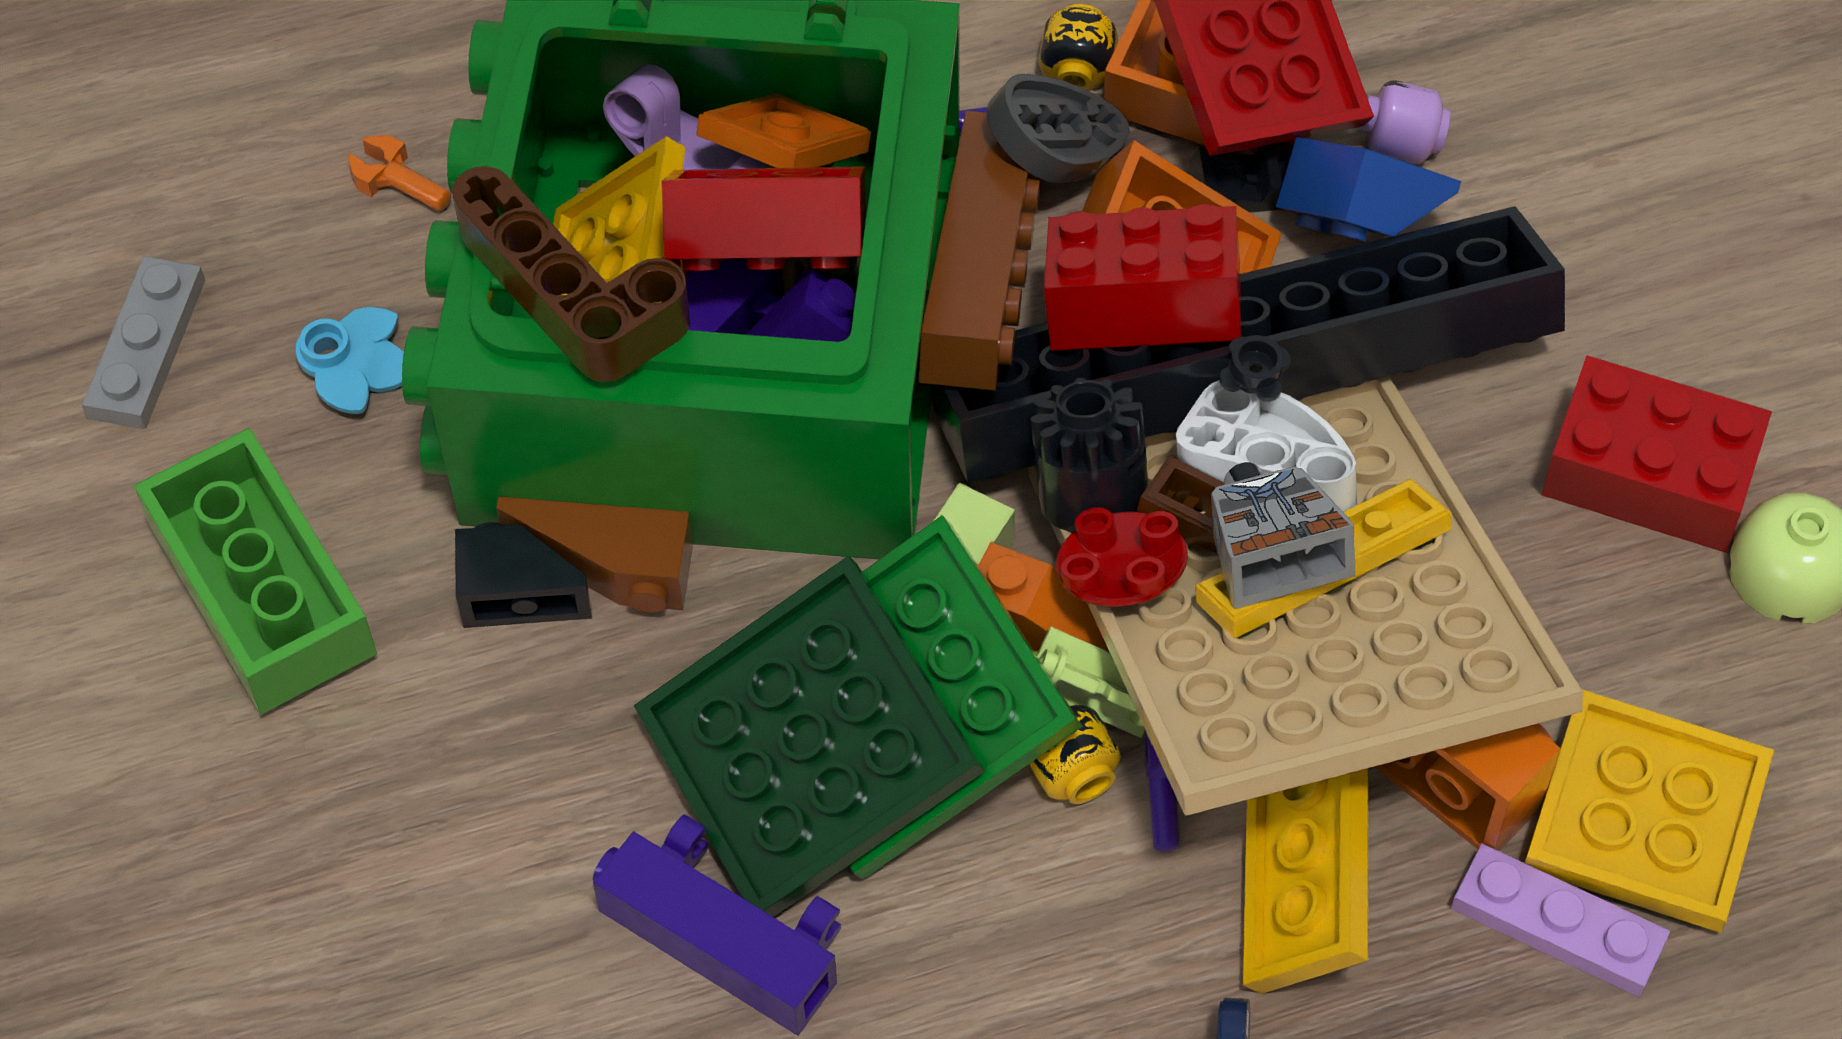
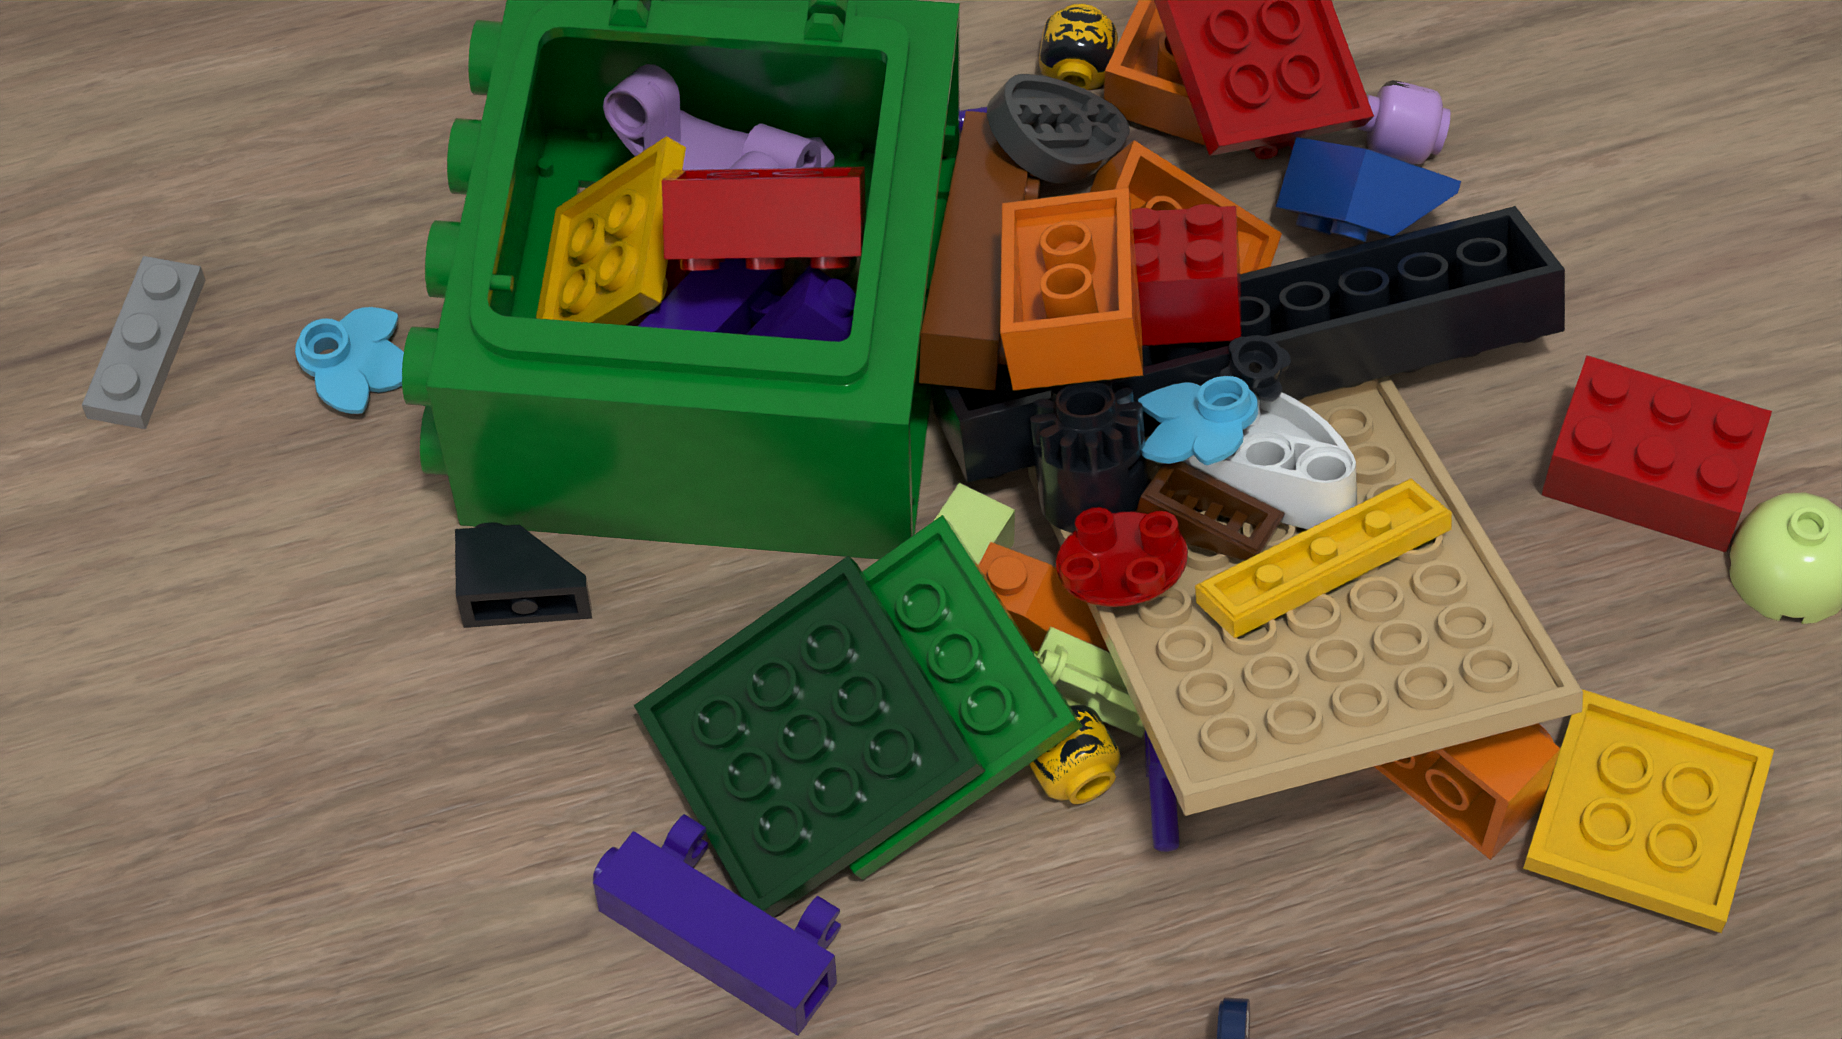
bright green brick [133,427,377,715] -> none
orange bar [348,135,451,211] -> none
reddish brown beam [452,166,690,382] -> none
dark orange slope [496,496,693,613] -> none
orange tile [696,93,871,168] -> none
black slope [1190,143,1294,212] -> none
light grey torso [1211,462,1355,609] -> none
yellow plate [1243,768,1368,994] -> none
lavender plate [1451,843,1670,998] -> none
none -> orange slope [1000,188,1143,390]
none -> medium azure plate [1138,376,1259,465]

